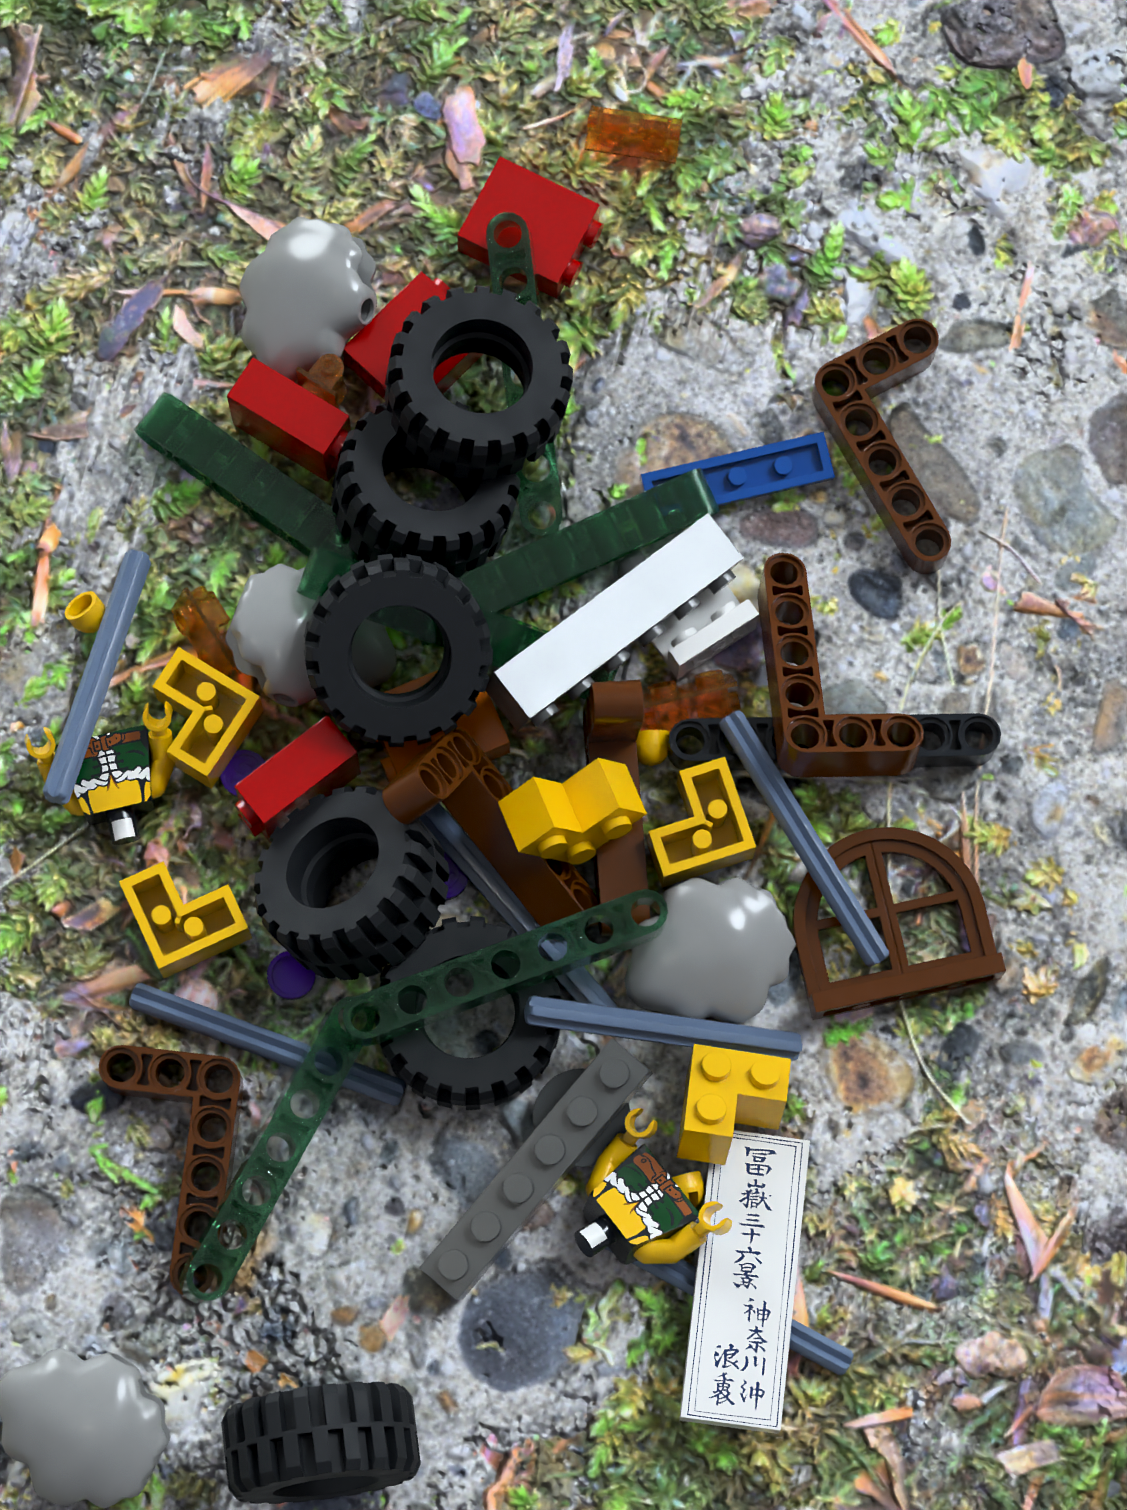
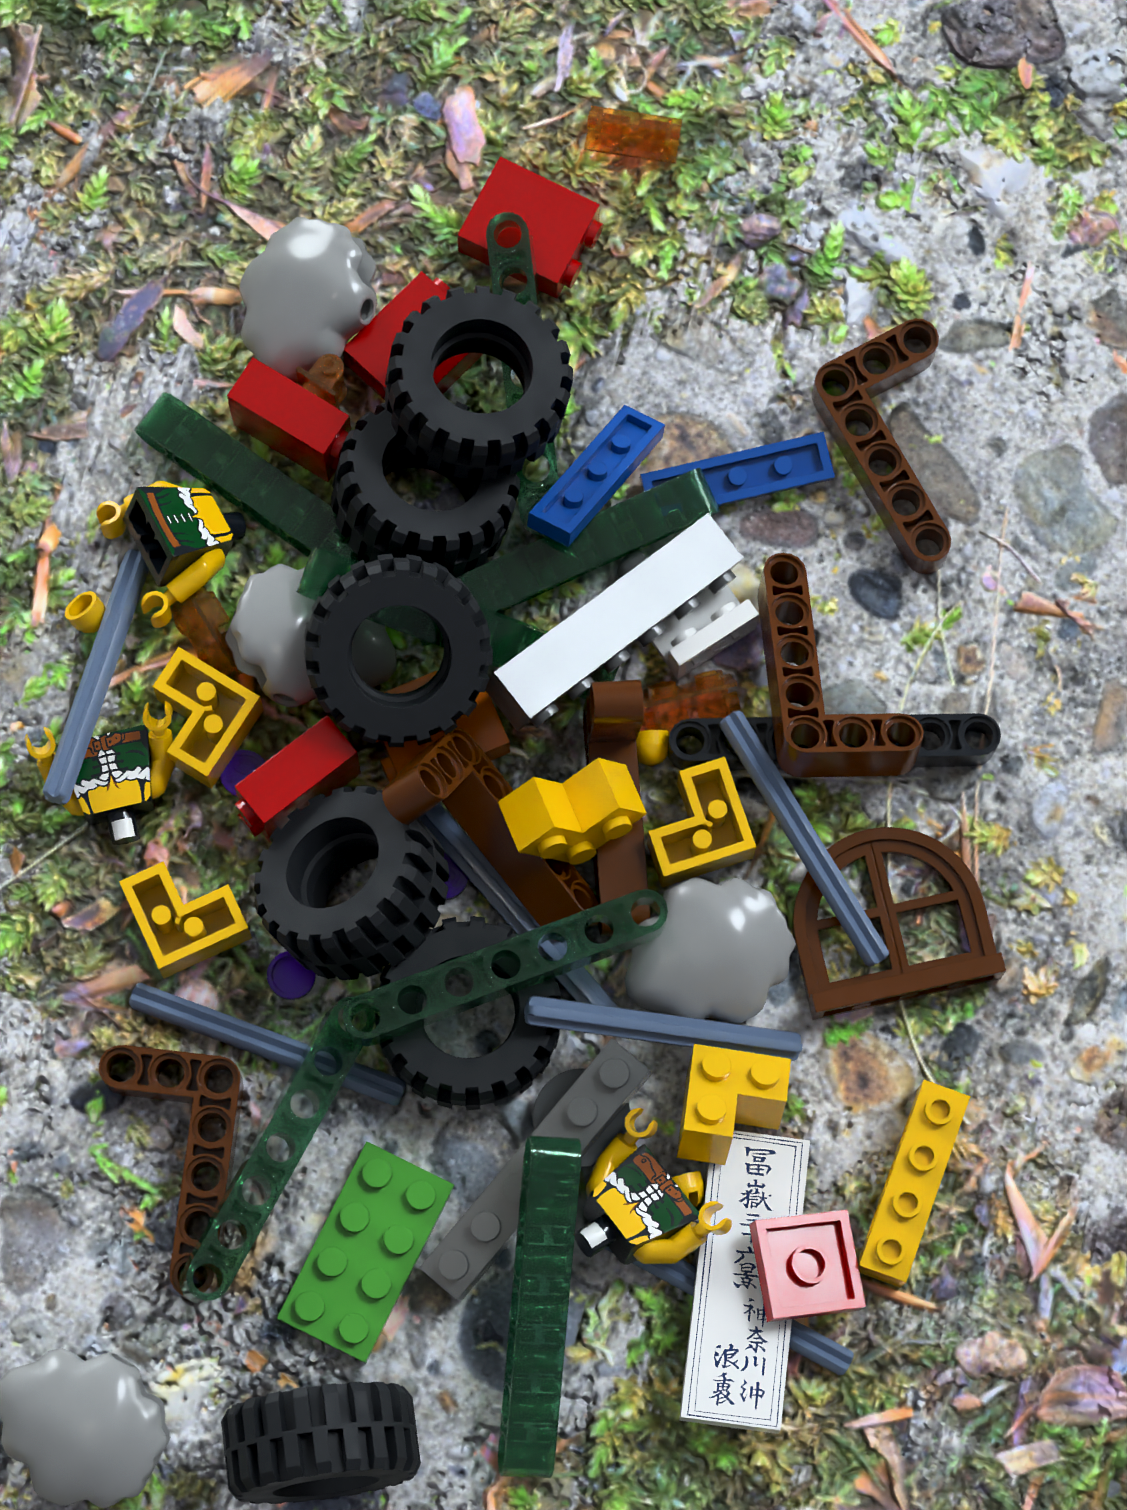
none -> torso [96,481,246,628]
none -> bright green plate [277,1141,455,1364]
none -> clear green beam [498,1136,581,1478]
none -> blue plate [527,405,665,547]
none -> plate [749,1209,866,1322]
none -> yellow brick [858,1080,971,1288]

